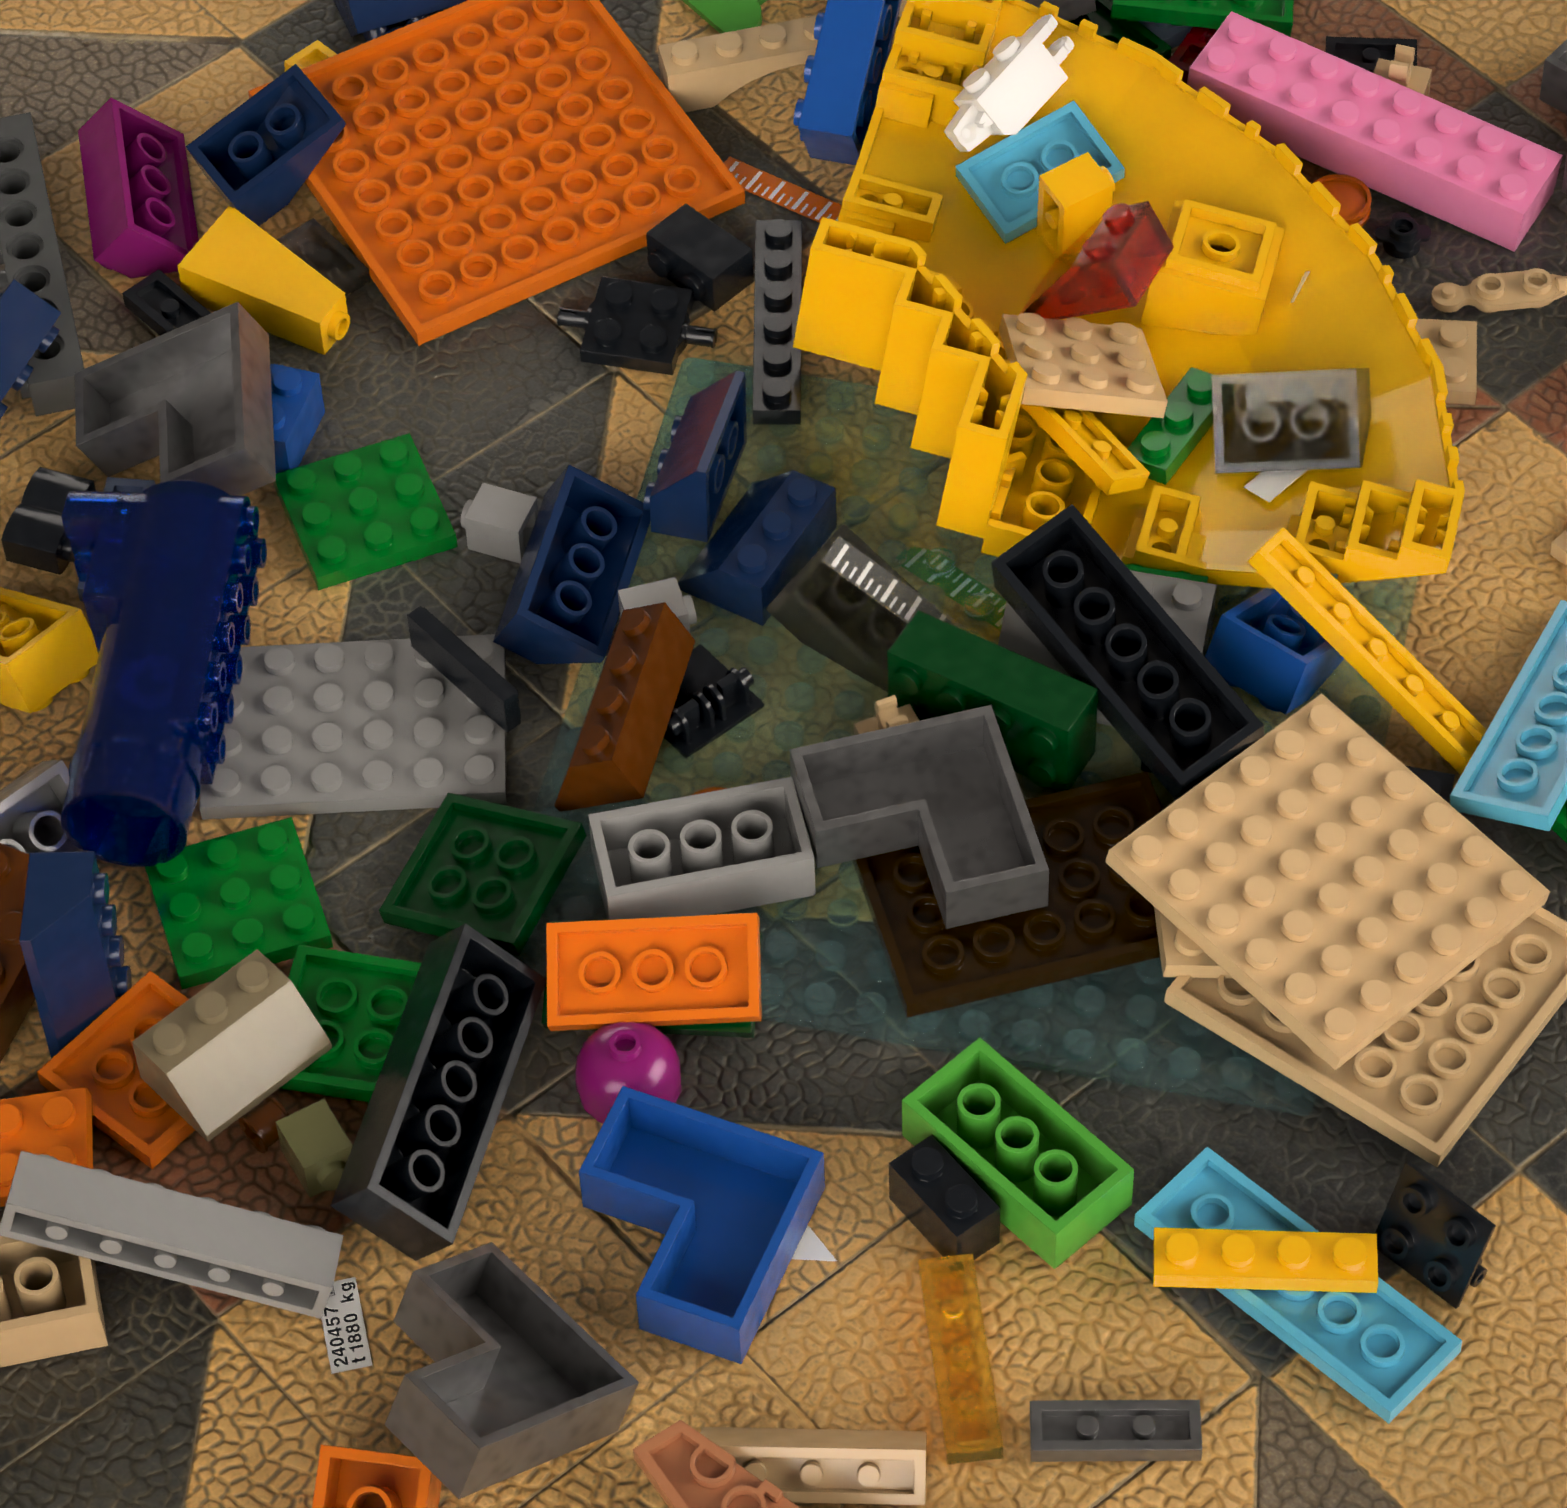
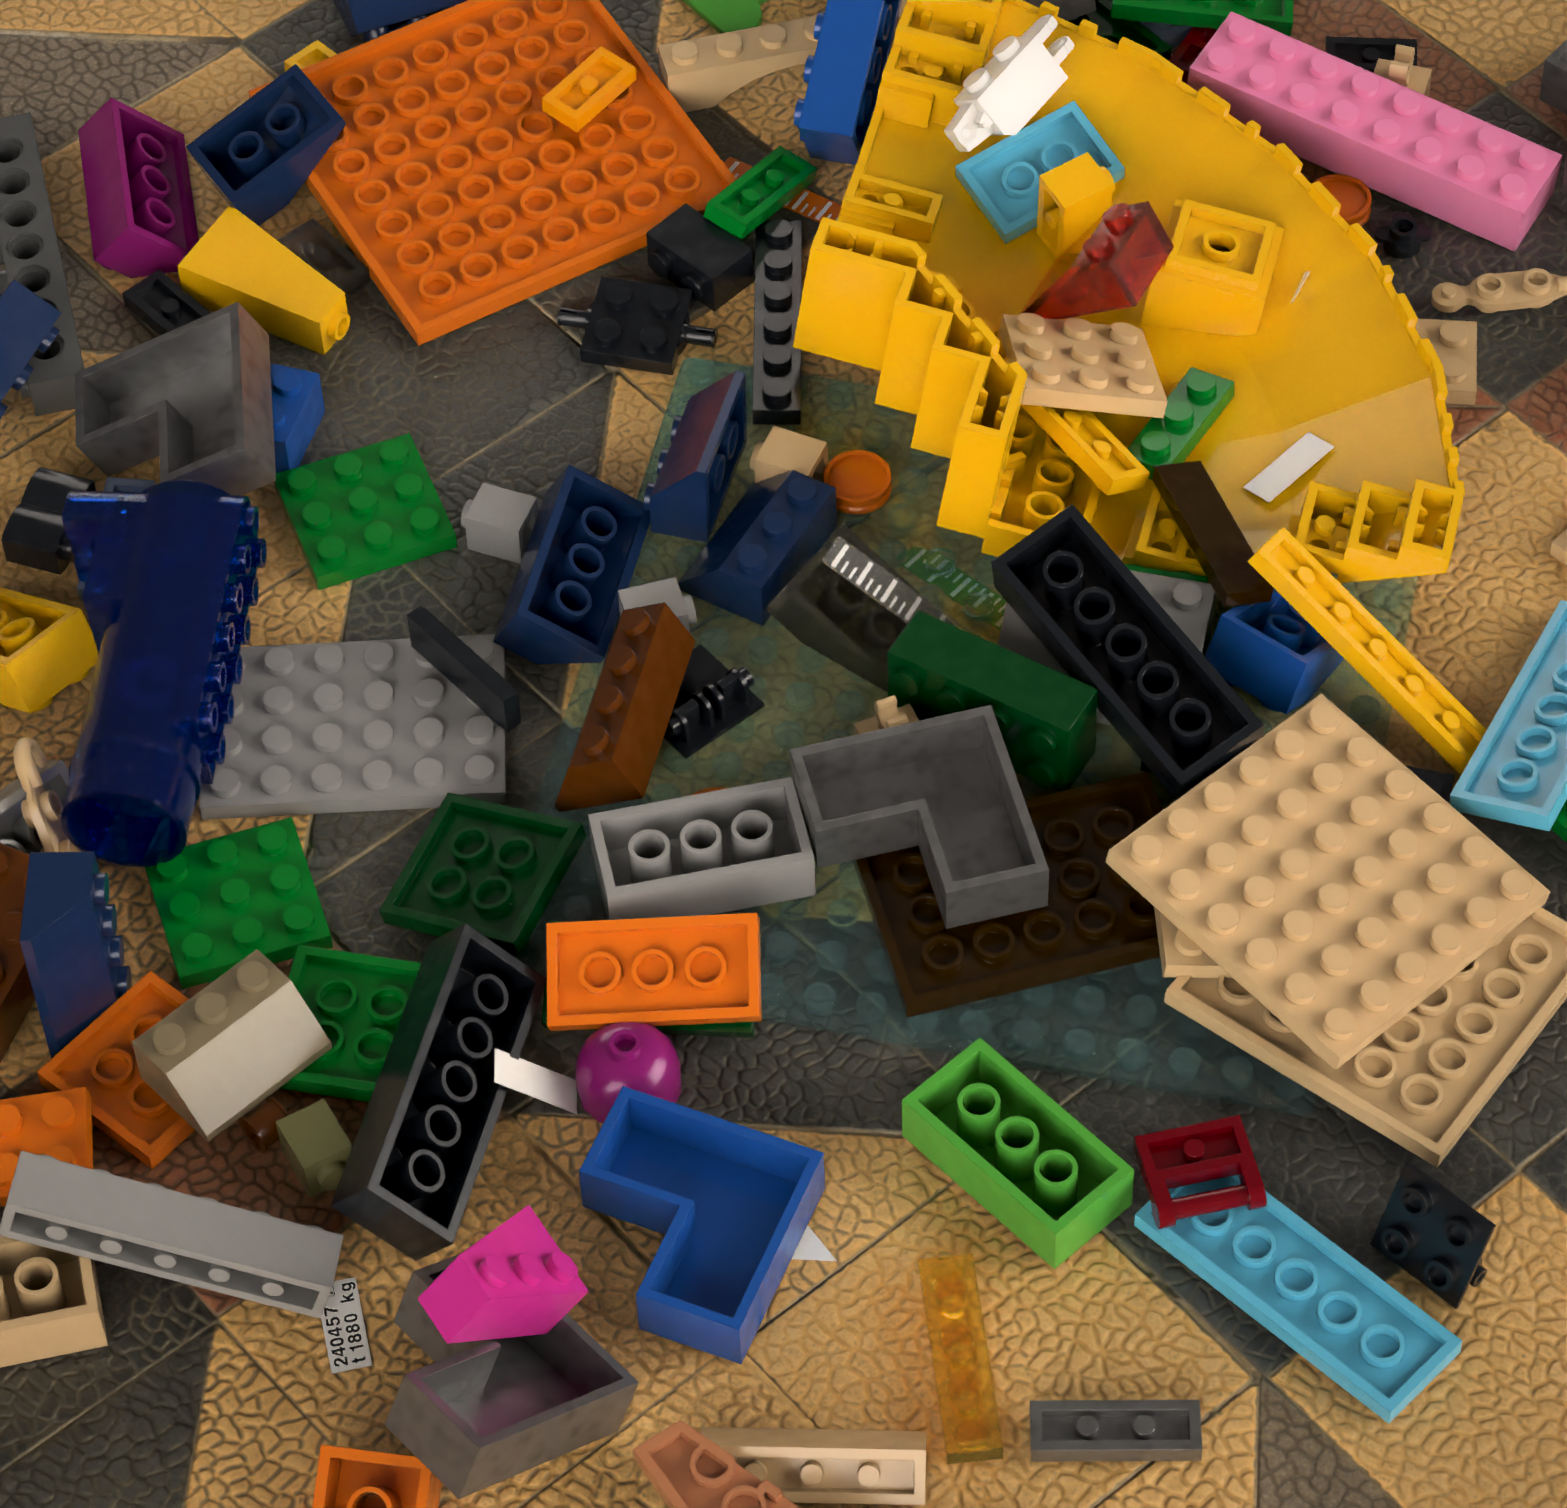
black brick [889,1135,1000,1272] -> none
yellow plate [1153,1227,1378,1293] -> none
clear smoke slope [1211,368,1371,474] -> none
none -> tan piece [13,737,81,852]
none -> dark pink wedge [417,1205,589,1344]
none -> white sticker [494,1048,577,1114]
none -> light orange plate [542,46,636,132]
none -> green plate [703,146,818,240]
none -> tan brick [750,426,828,483]
none -> orange piece [823,450,892,514]
none -> dark red plate [1133,1115,1267,1229]
none -> dark brown tile [1152,461,1274,607]

